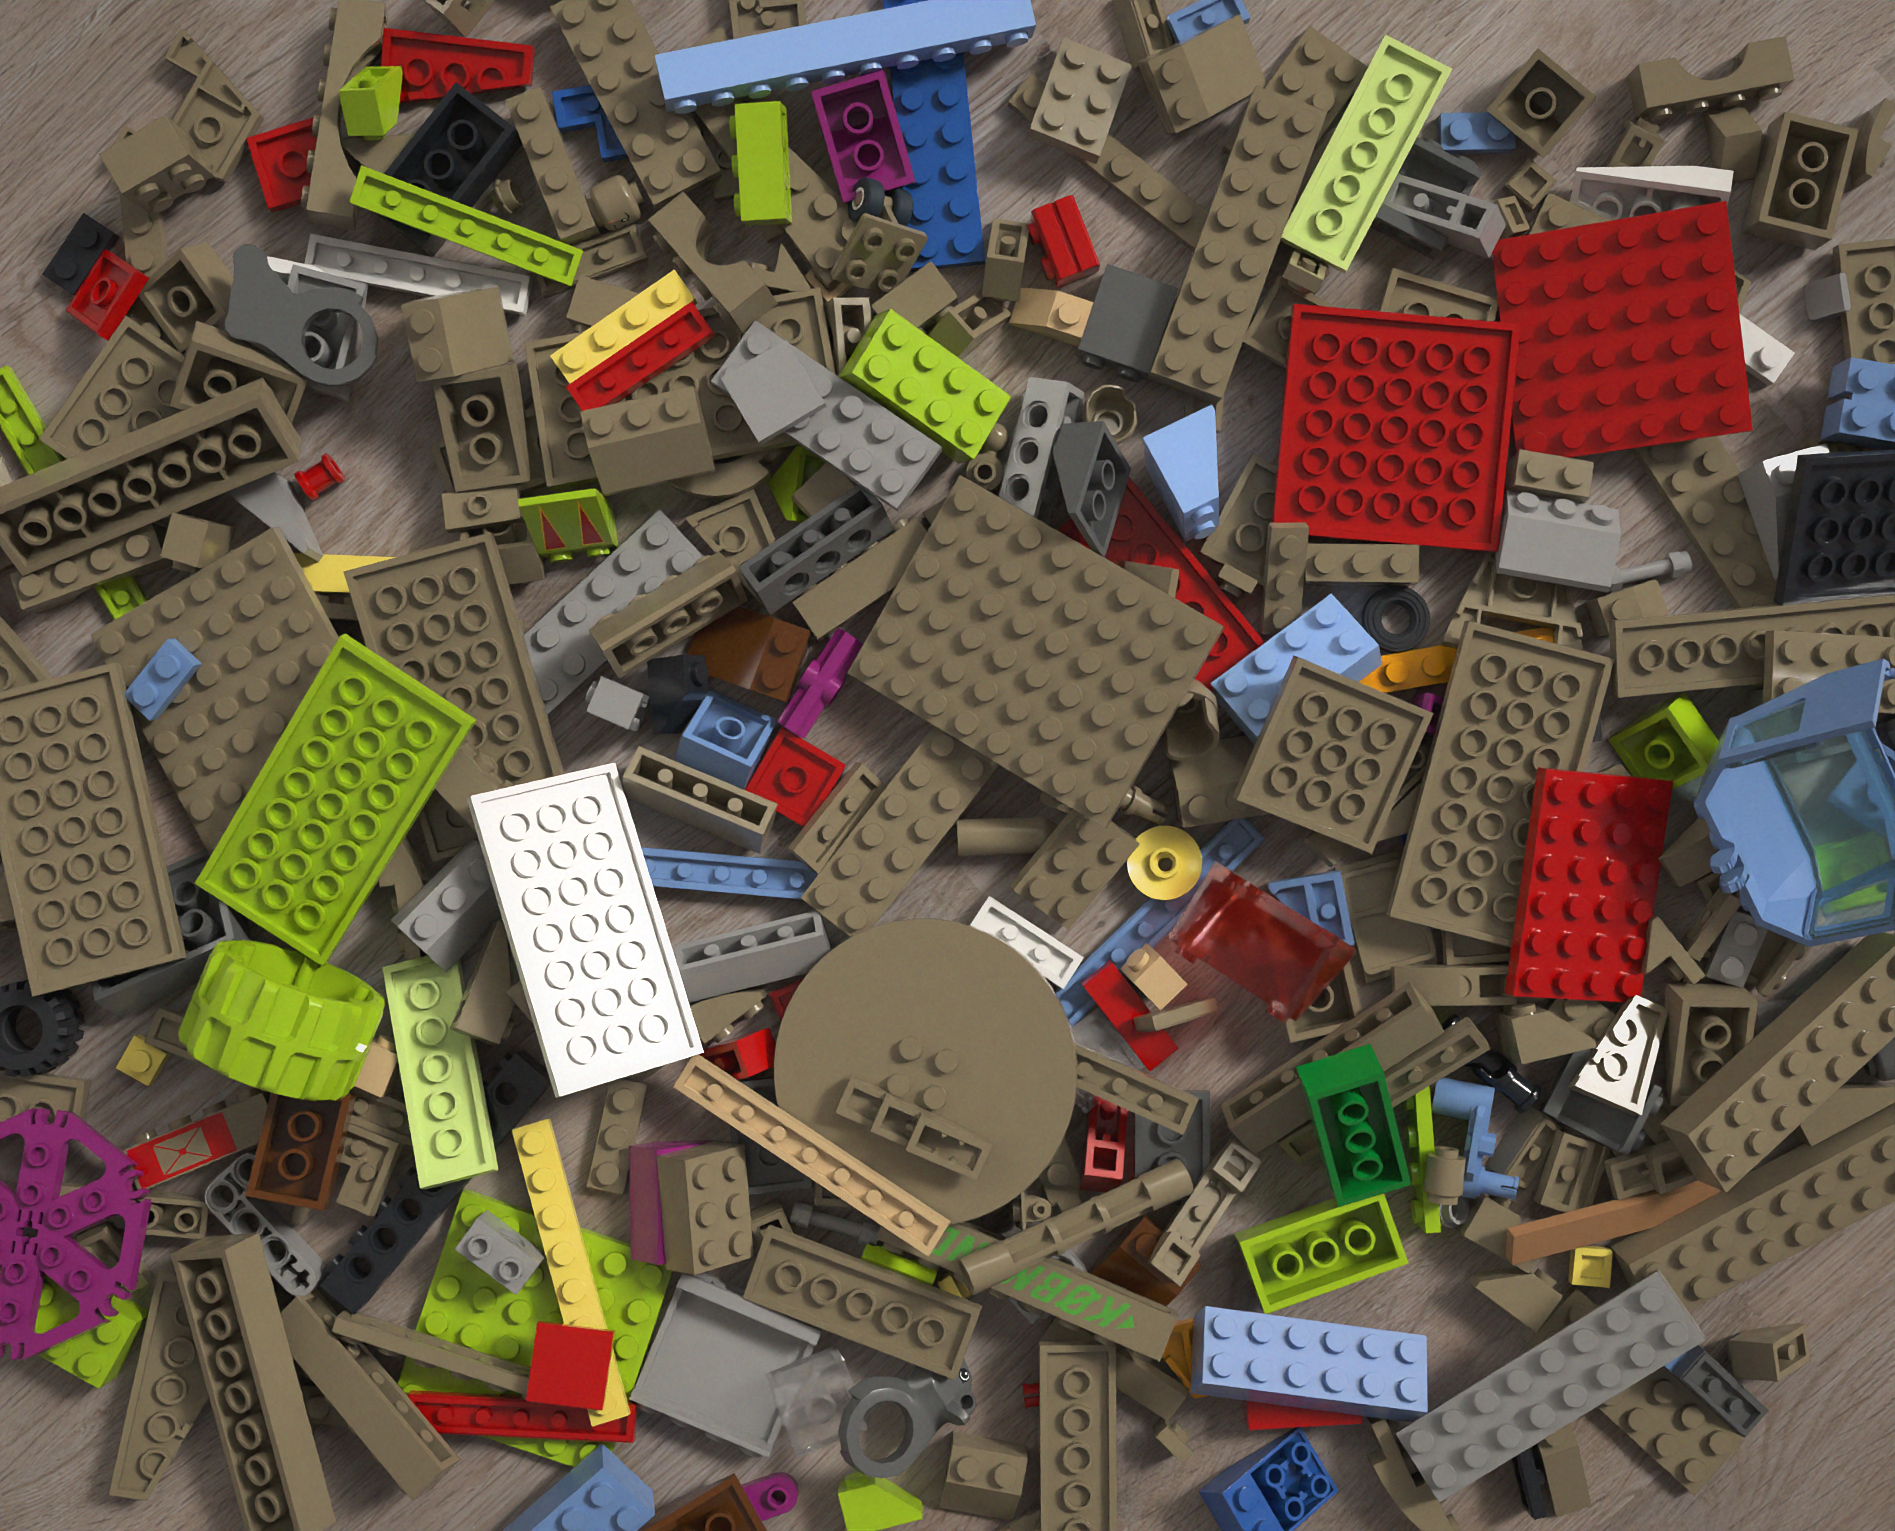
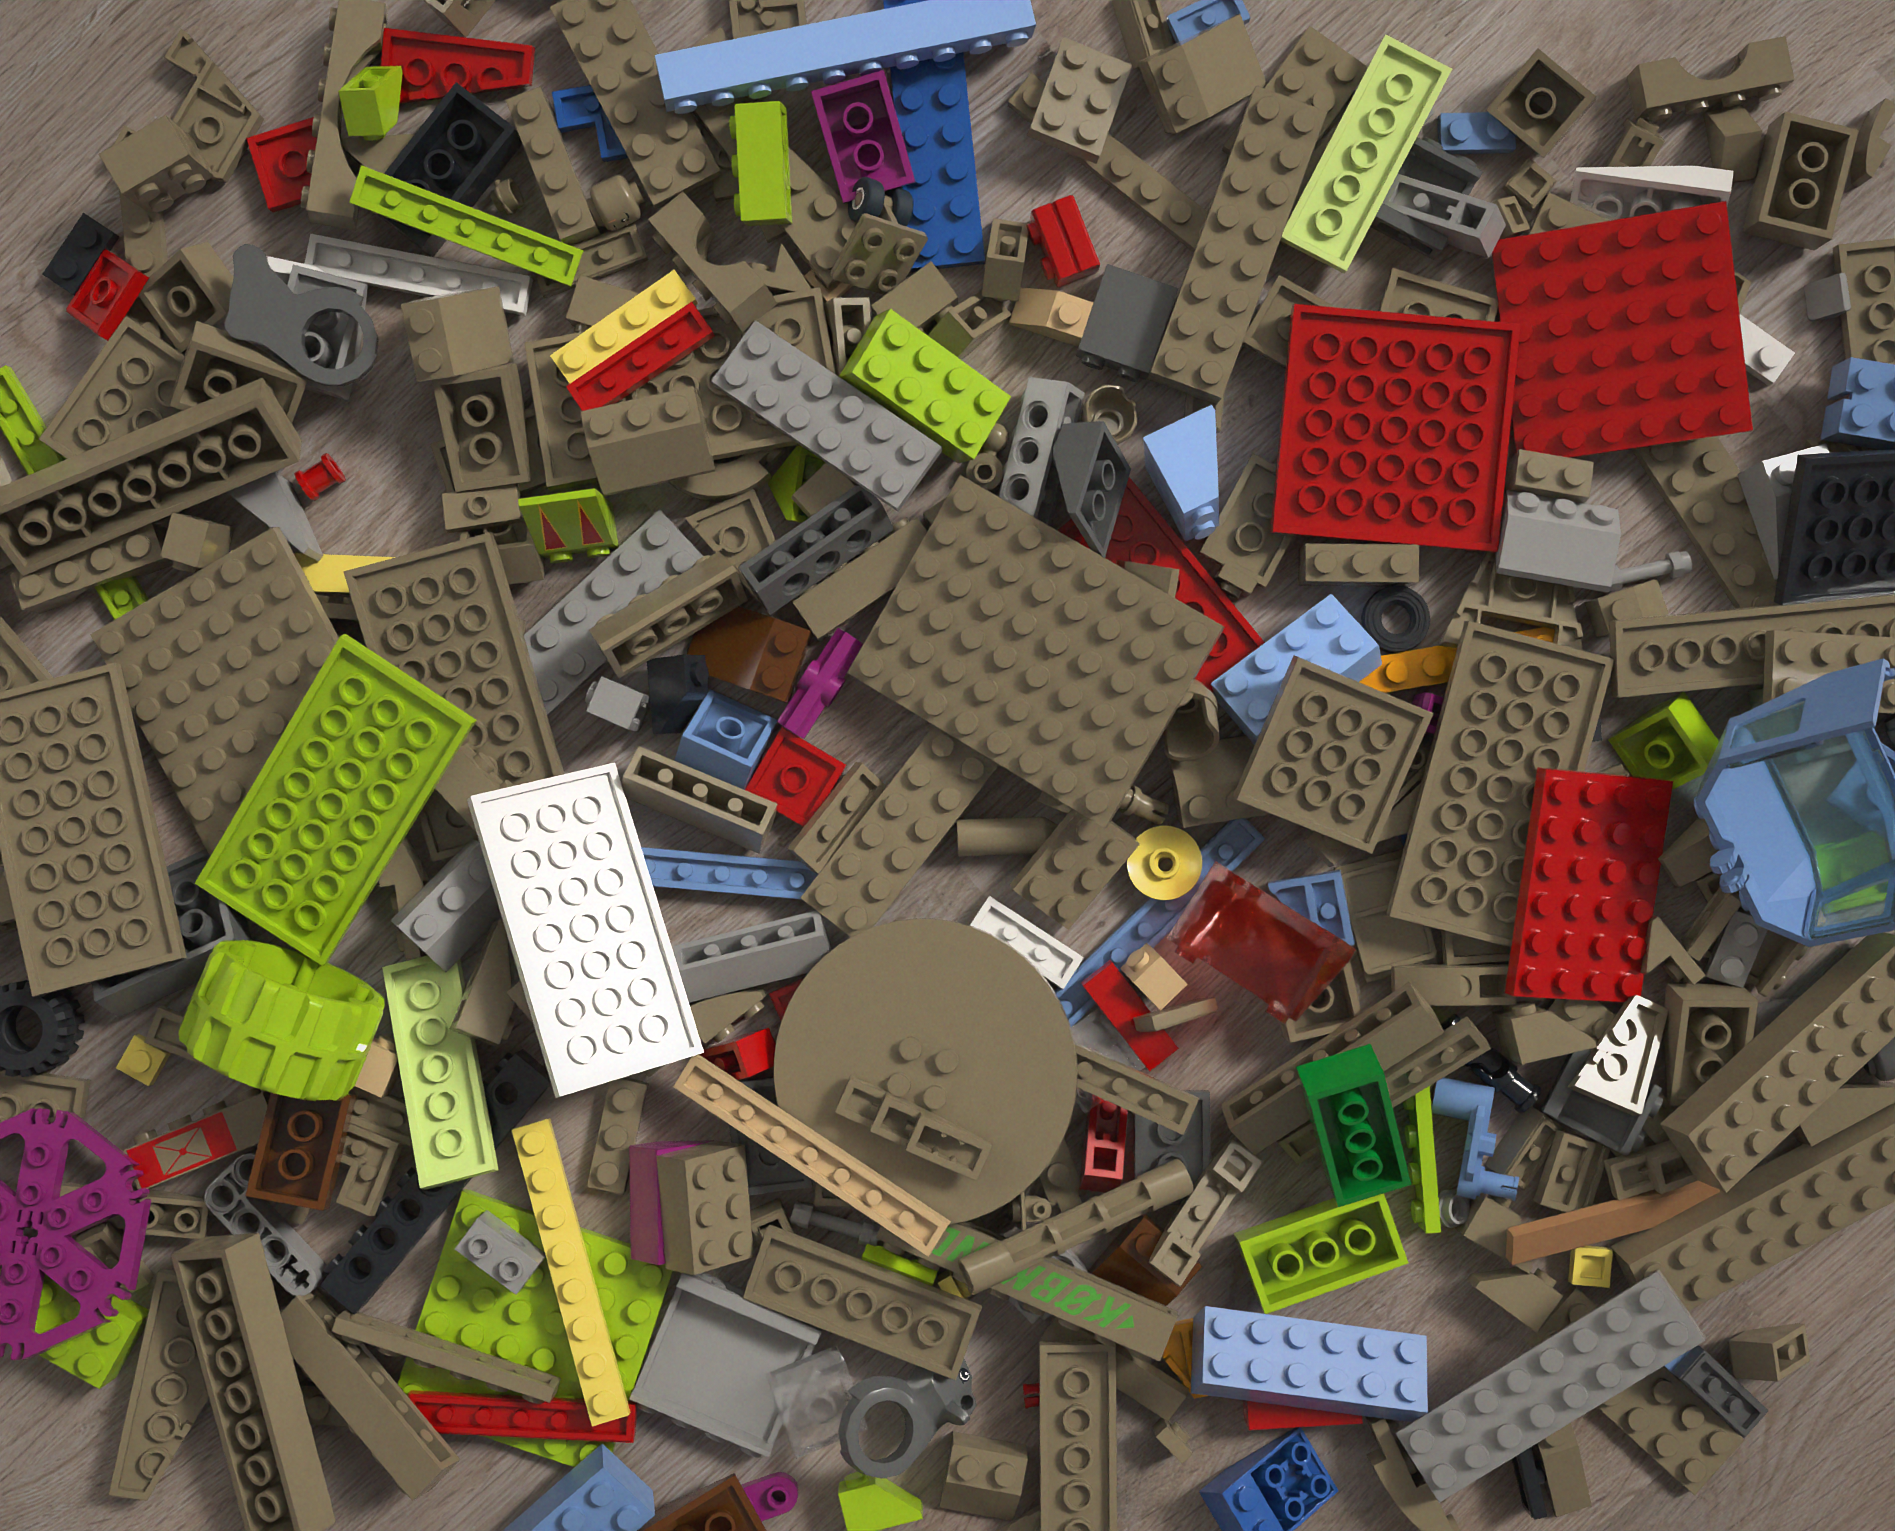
medium blue plate [125,638,202,721] -> none
red tile [526,1321,615,1410] -> none
light grey tile [720,339,827,445] -> none
dark tan plate [1259,522,1309,634] -> none
dark tan plate [1282,248,1328,293] -> none
dark tan brick [1424,1146,1466,1205] -> none

